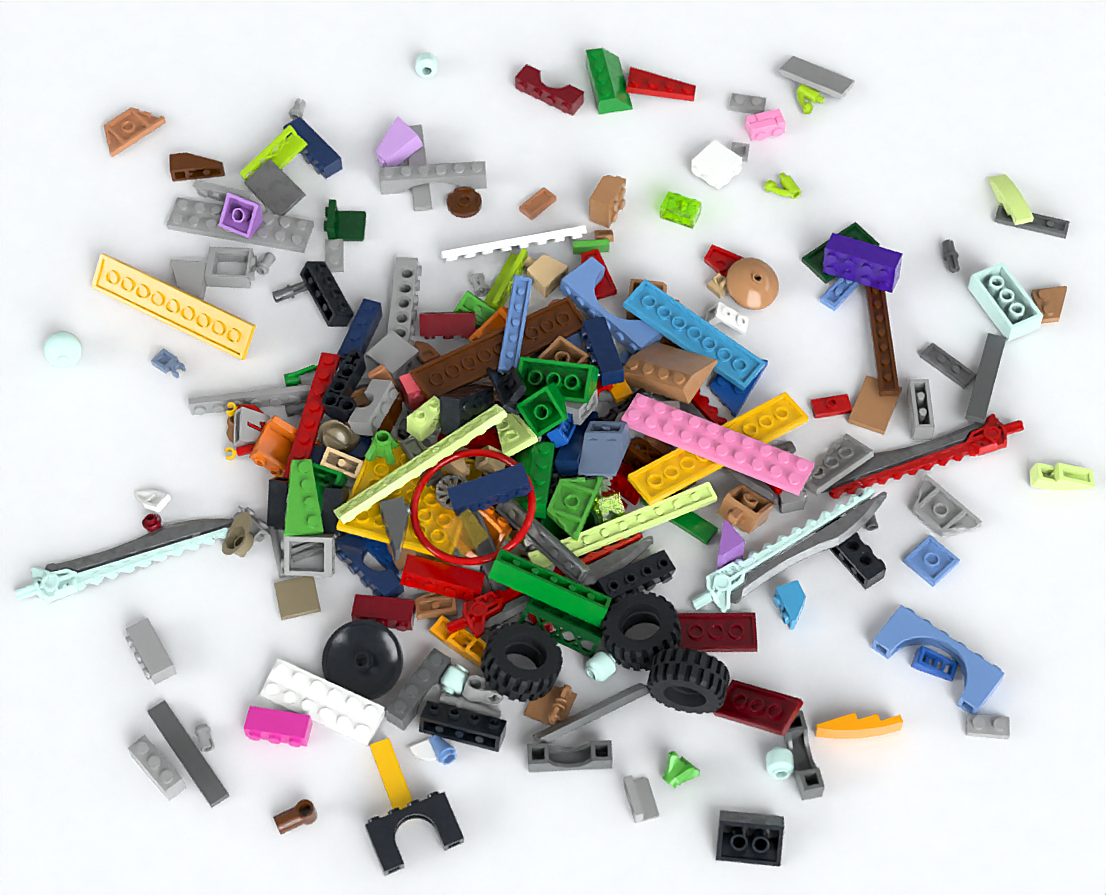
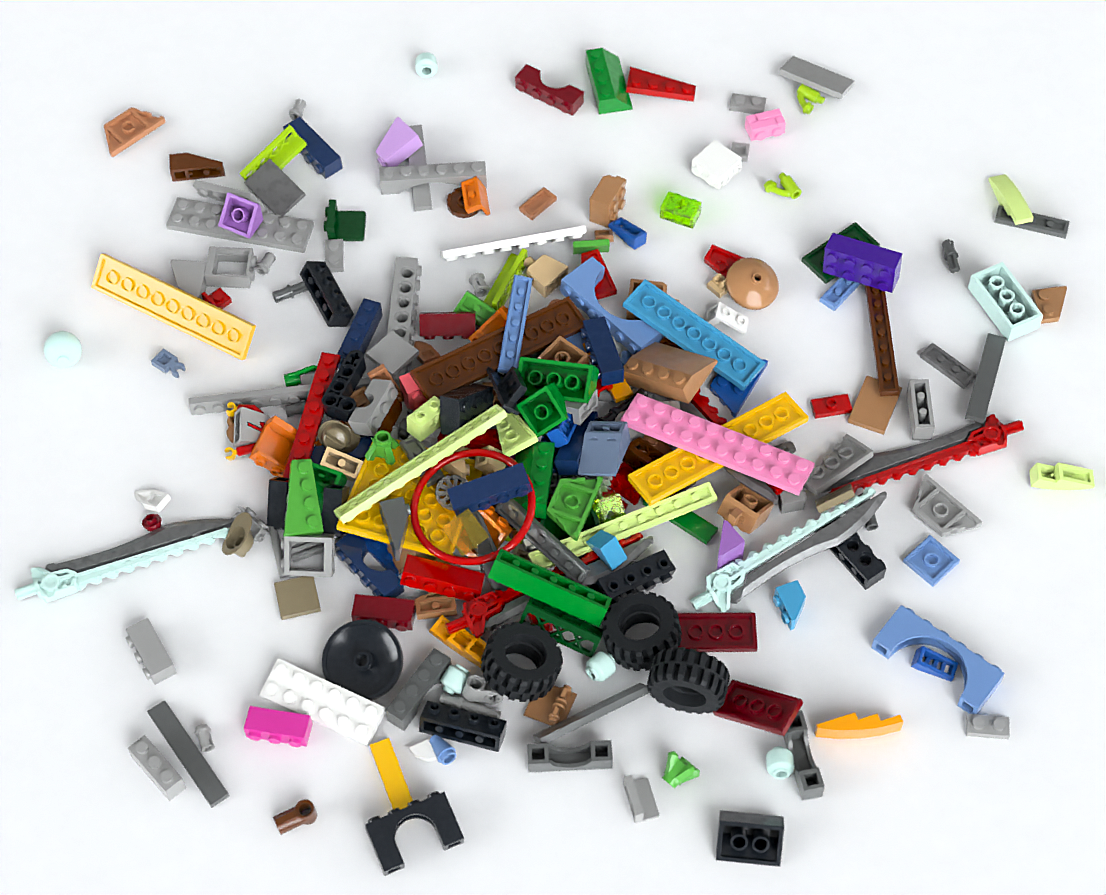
none -> red bracket [201,288,232,309]
none -> orange panel [461,176,490,215]
none -> dark azure slope [586,530,628,571]
none -> blue slope [608,217,647,250]
none -> dark tan tile [815,483,855,513]

